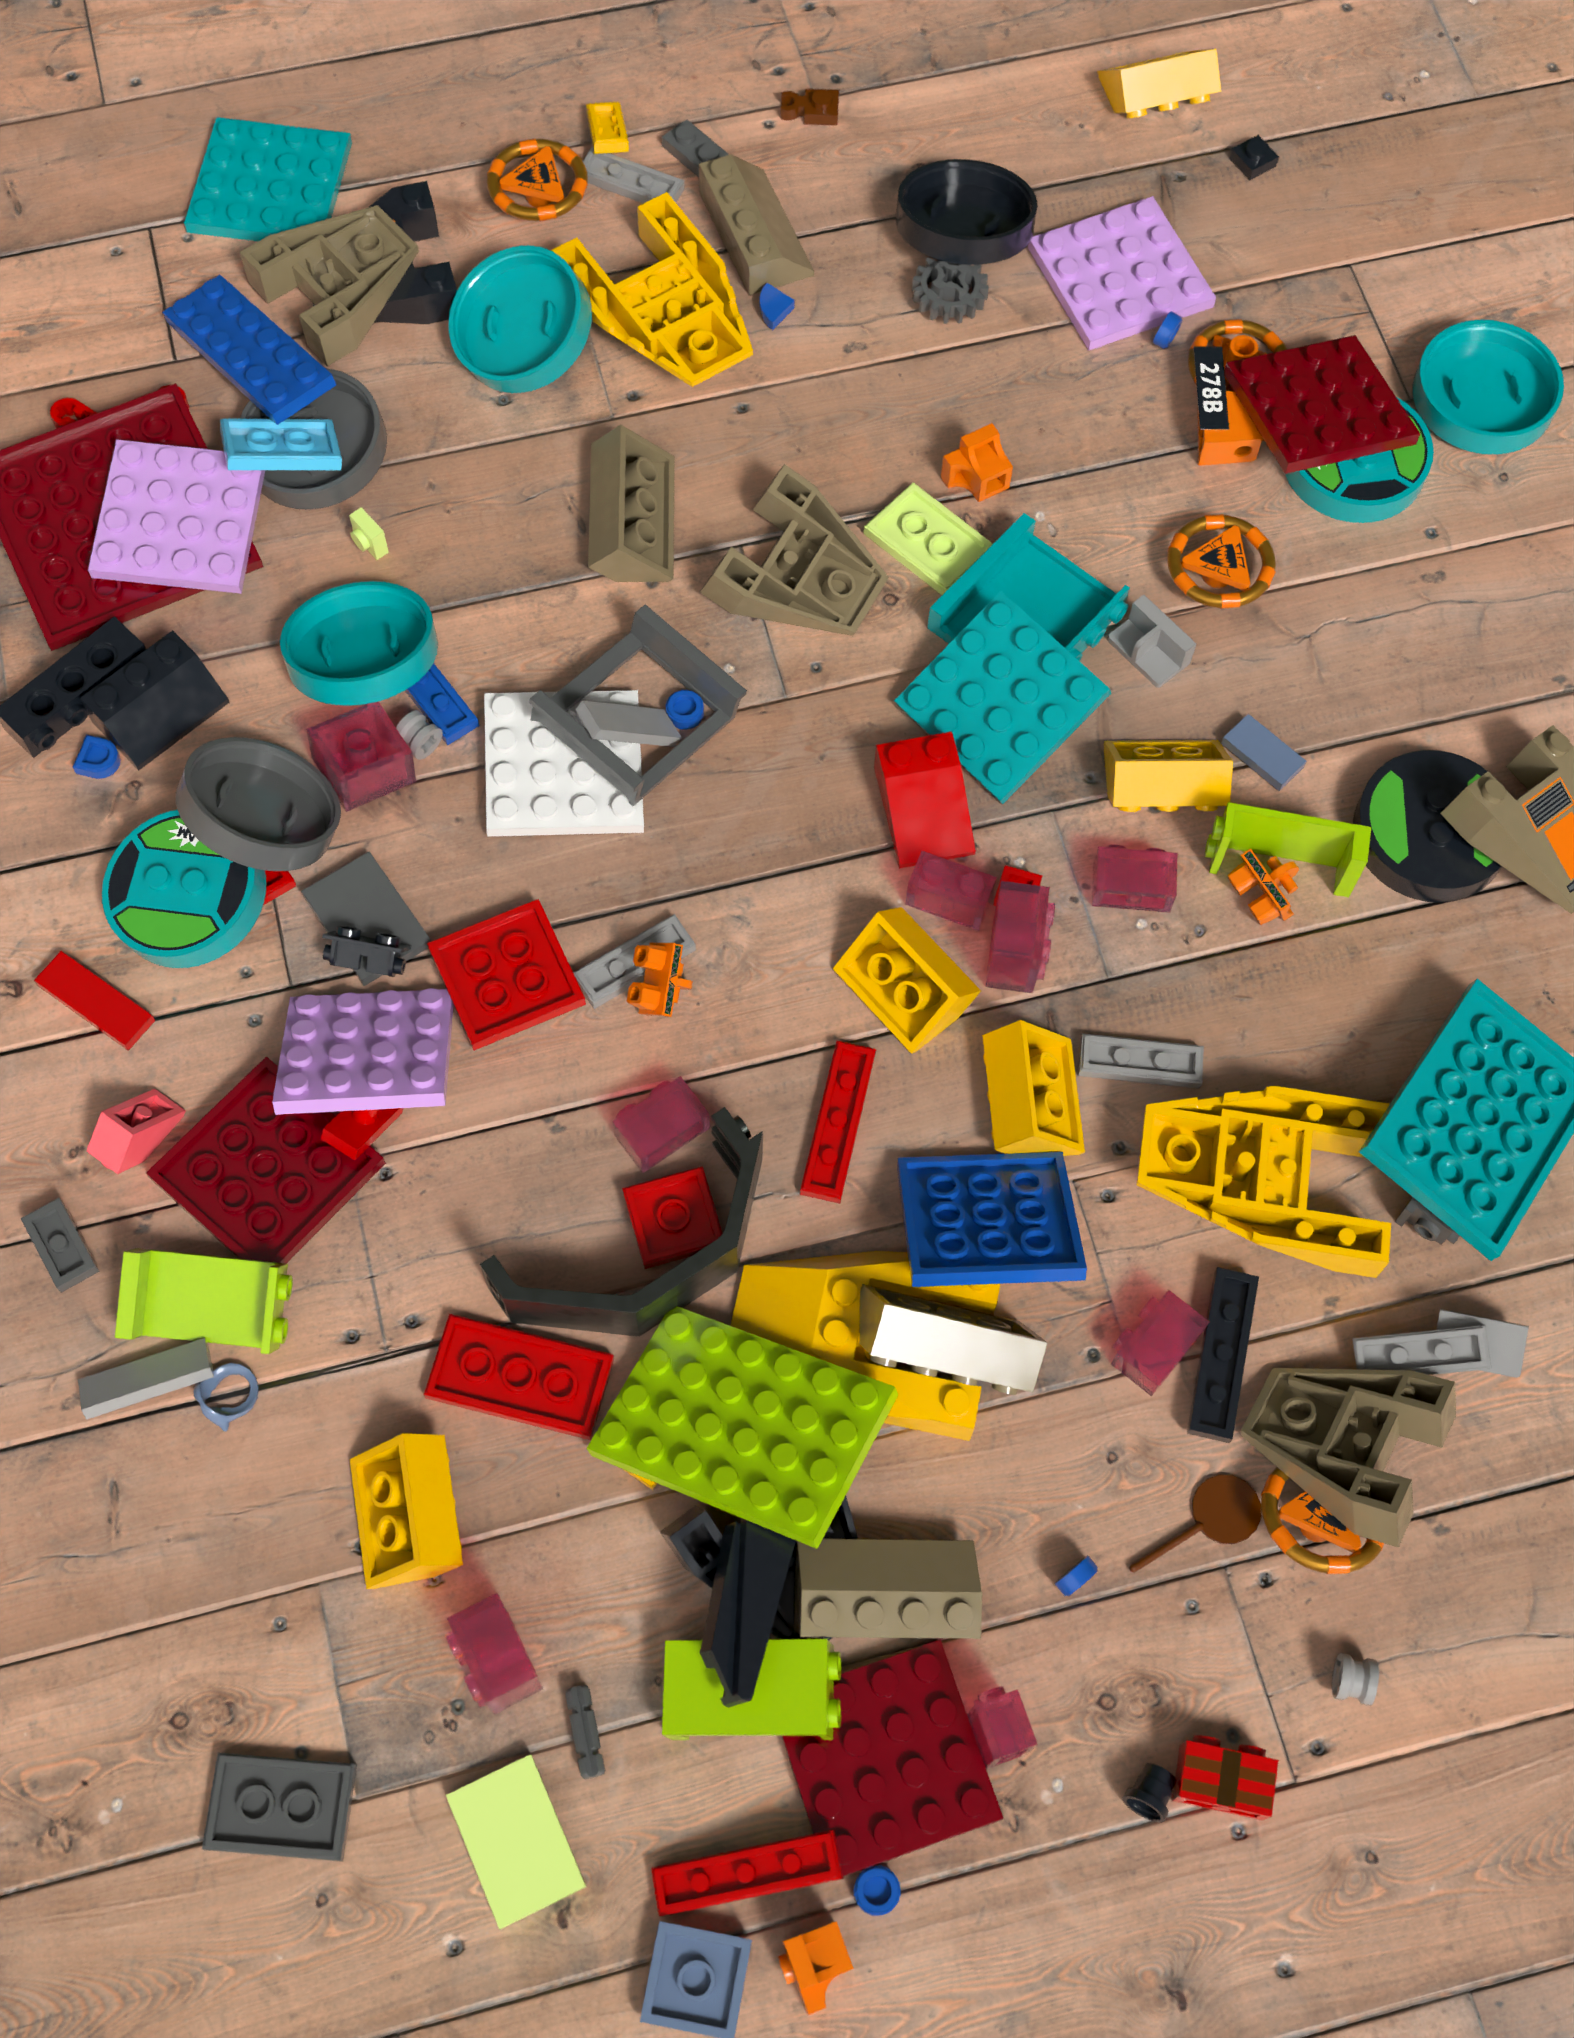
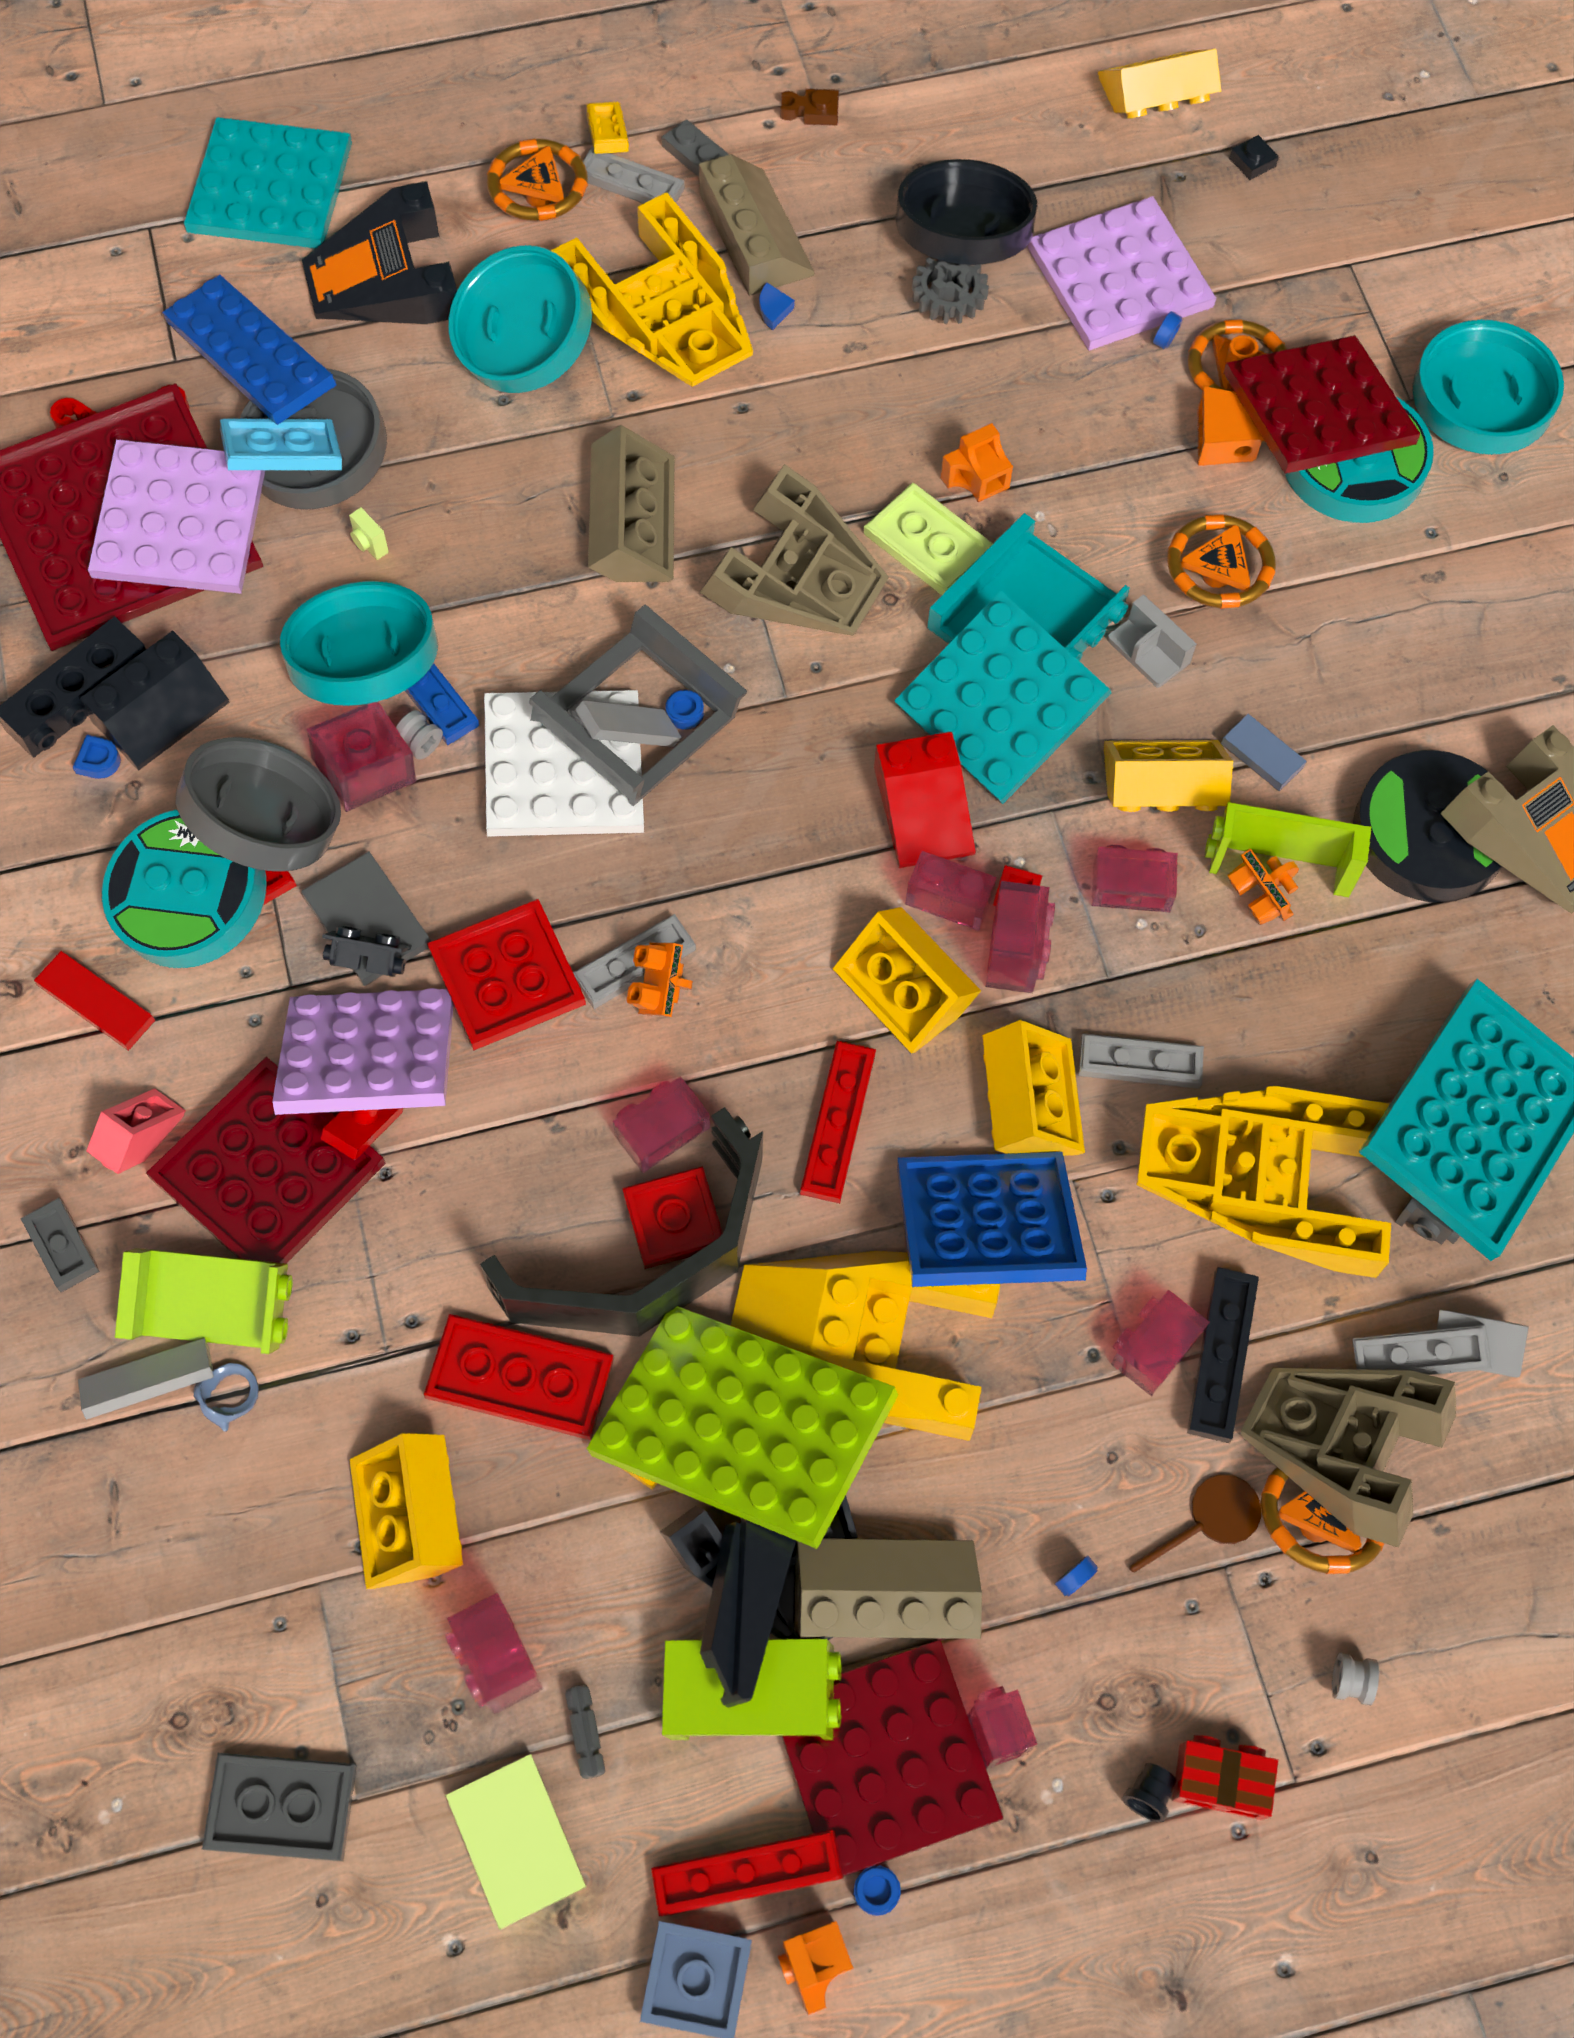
dark tan wedge [240,205,419,366] -> none
slope [859,1284,1048,1395] -> none
black sticker [1194,347,1229,430] -> none

